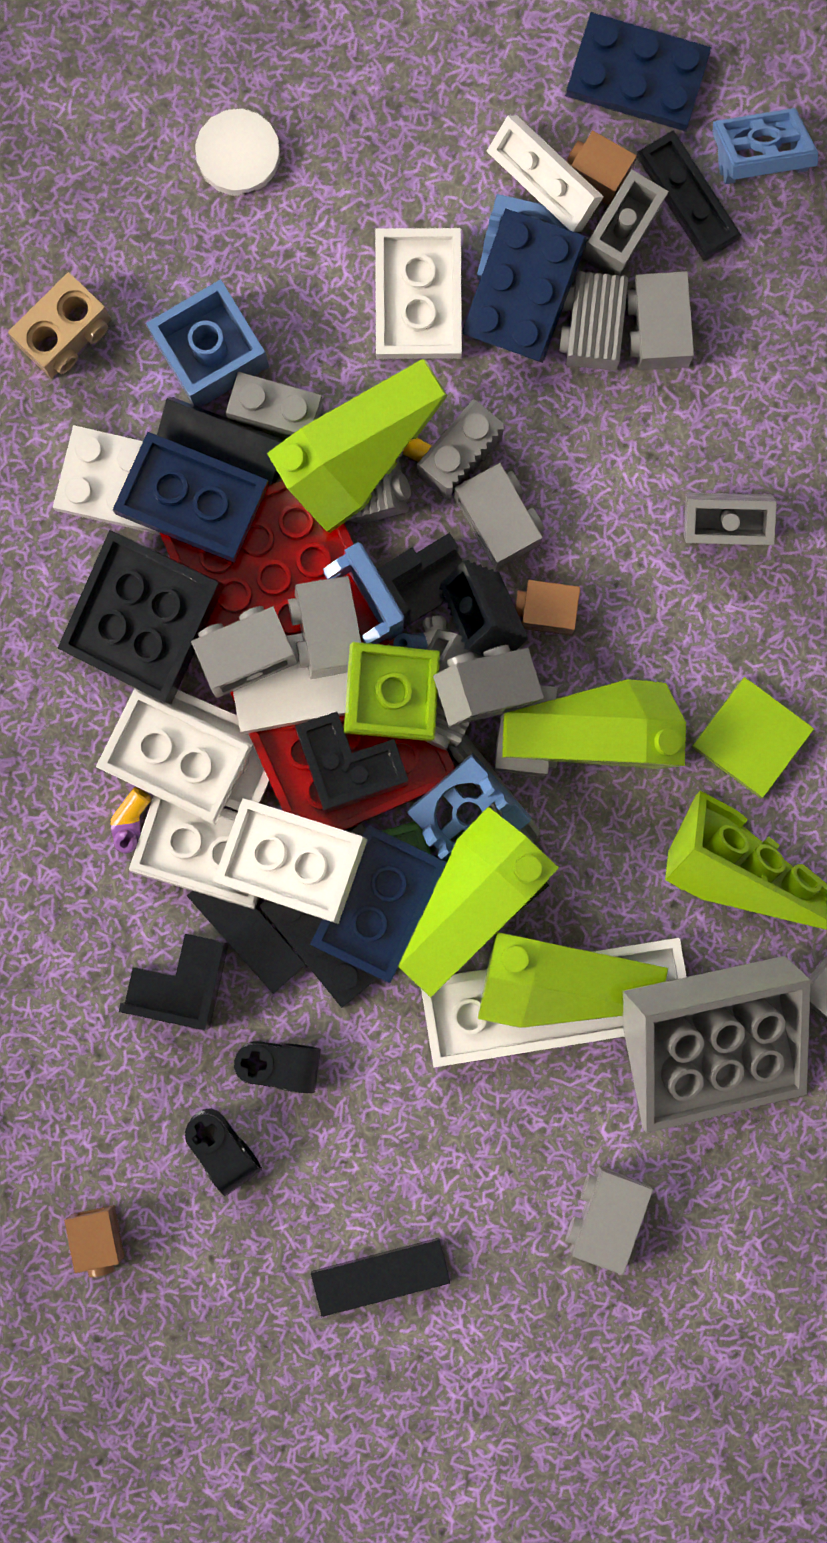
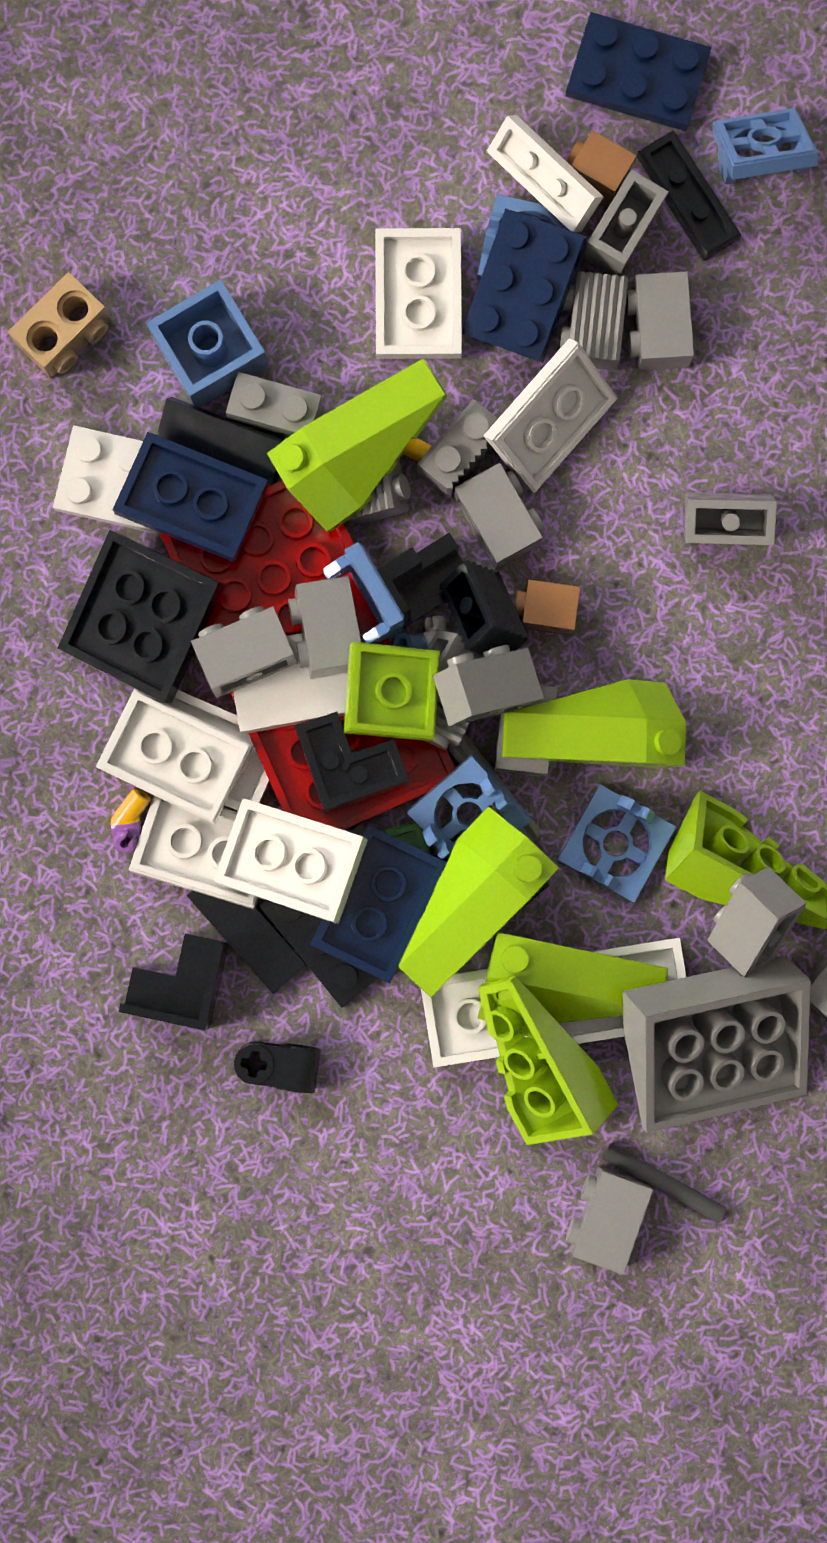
medium nougat brick [64,1205,125,1278] -> none
black piece [185,1108,262,1196] -> none
white tile [195,109,280,196] -> none
black tile [311,1238,450,1317] -> none
lime tile [691,677,814,799] -> none
none -> lime wedge [478,976,619,1145]
none -> white tile [483,339,618,493]
none -> medium blue piece [557,784,676,903]
none -> dark grey bar [602,1143,726,1223]
none -> light grey brick [707,867,807,977]

